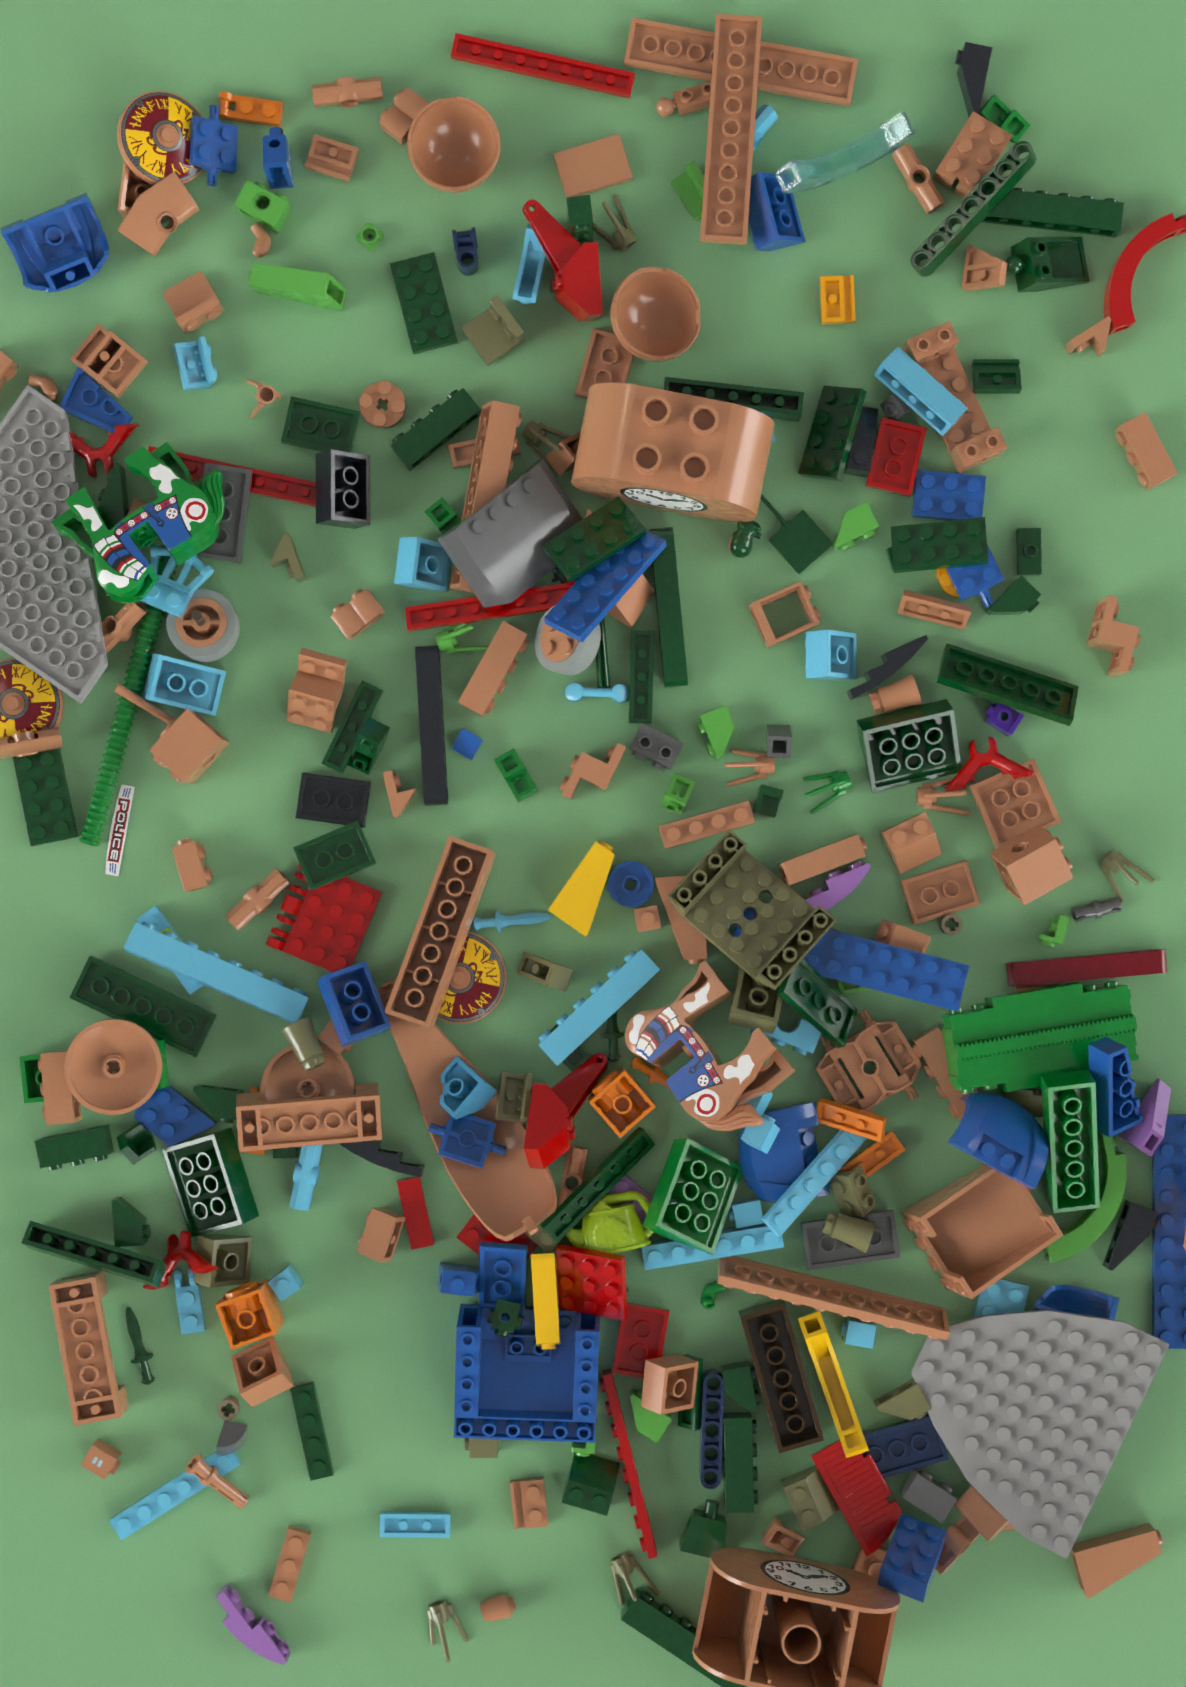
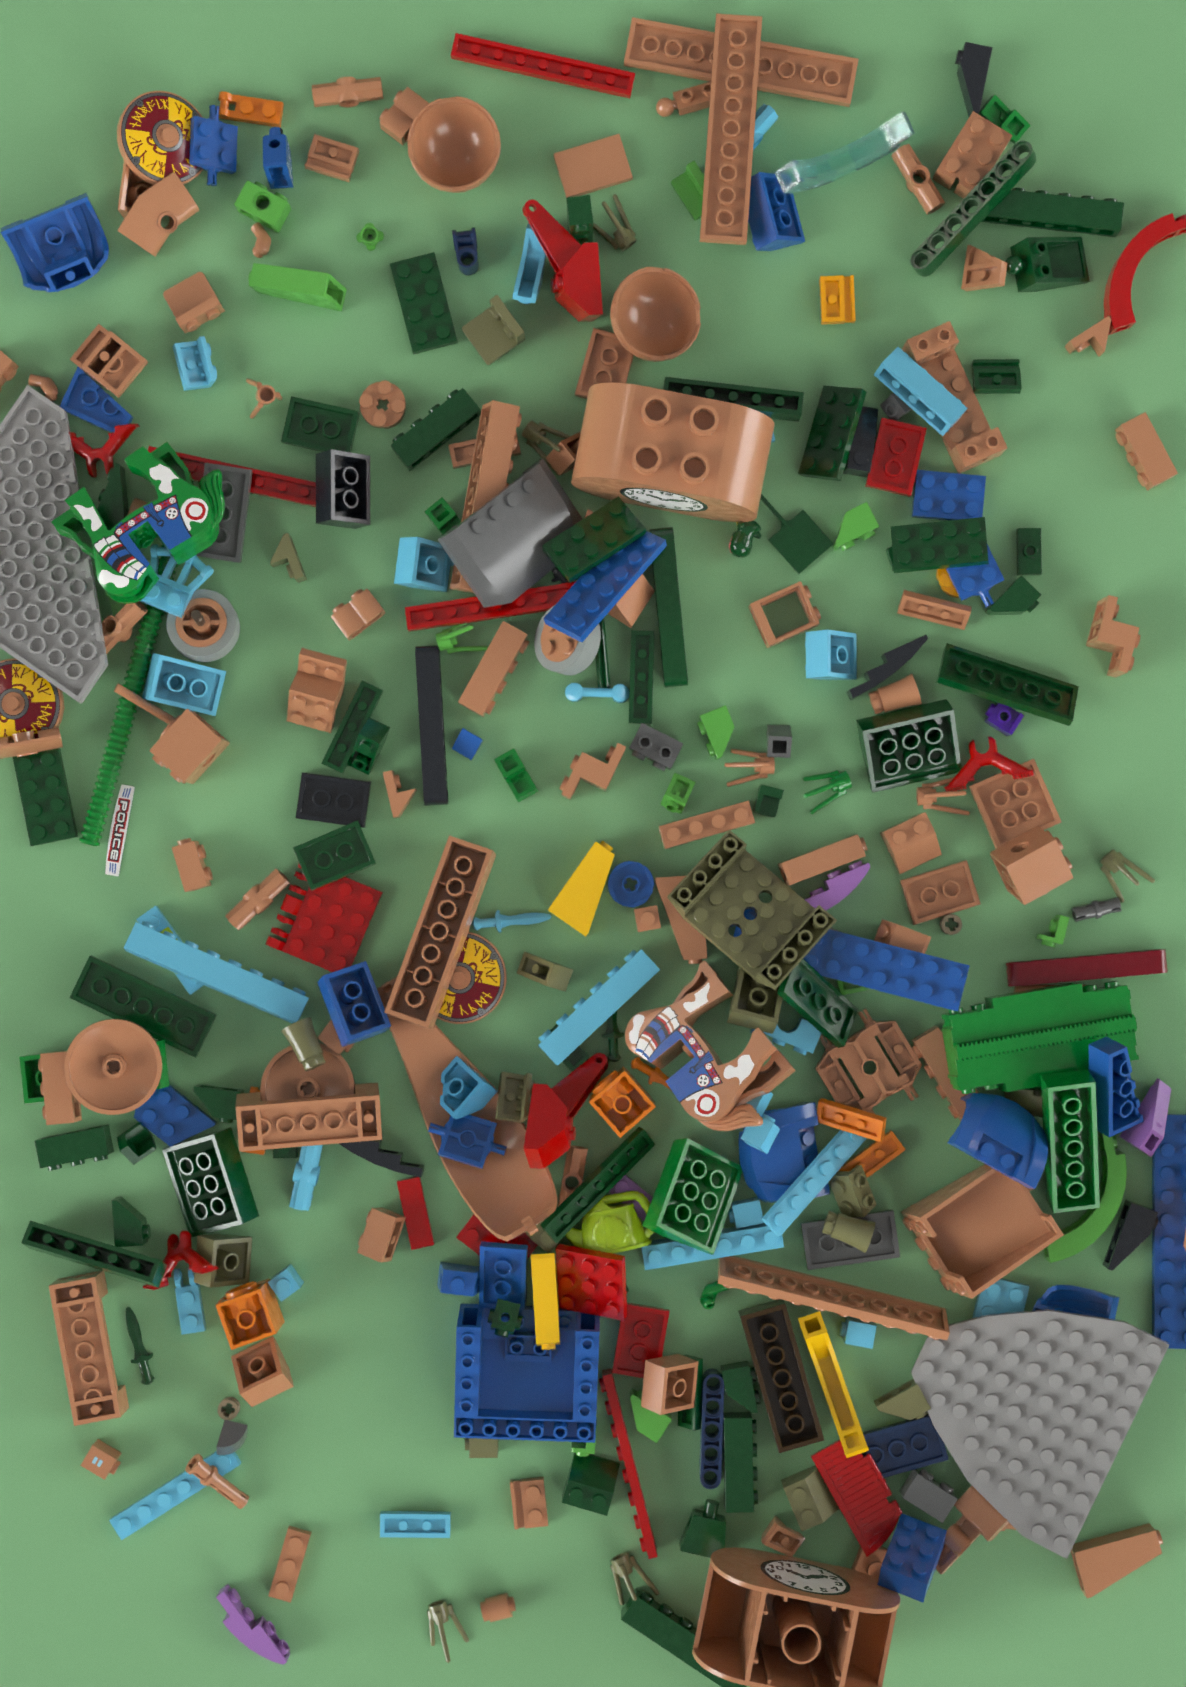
dark green plate [290,1382,334,1481] -> none

